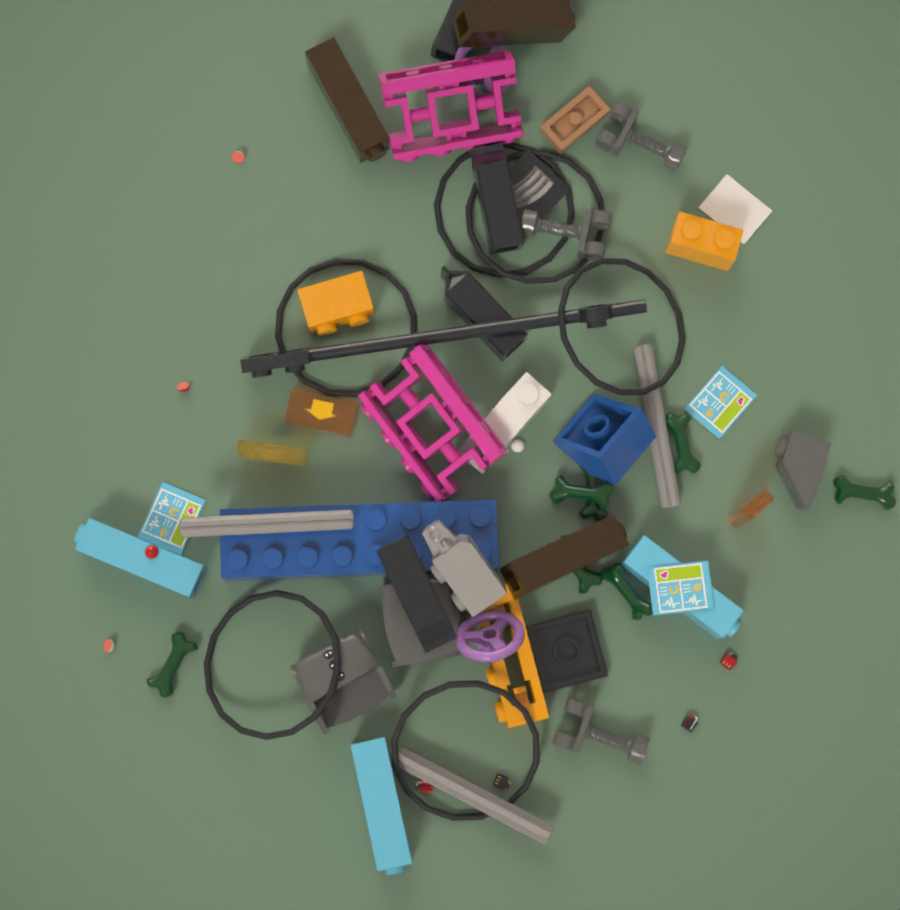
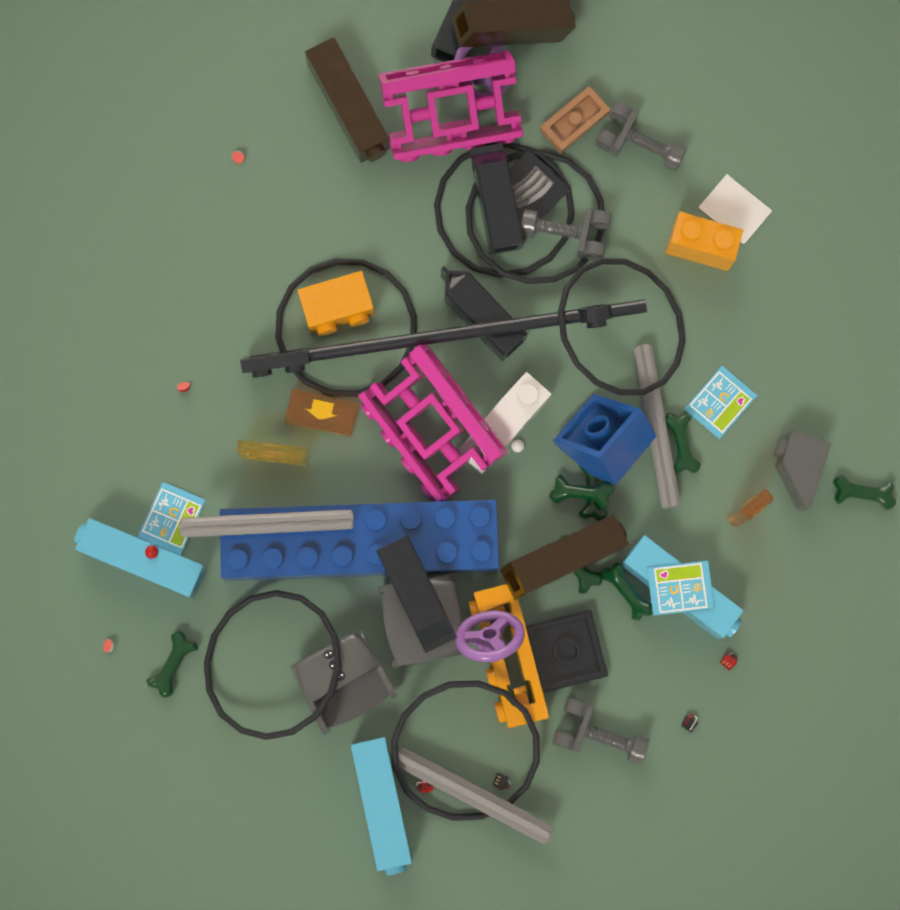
light grey hinge [422,519,507,617] -> none

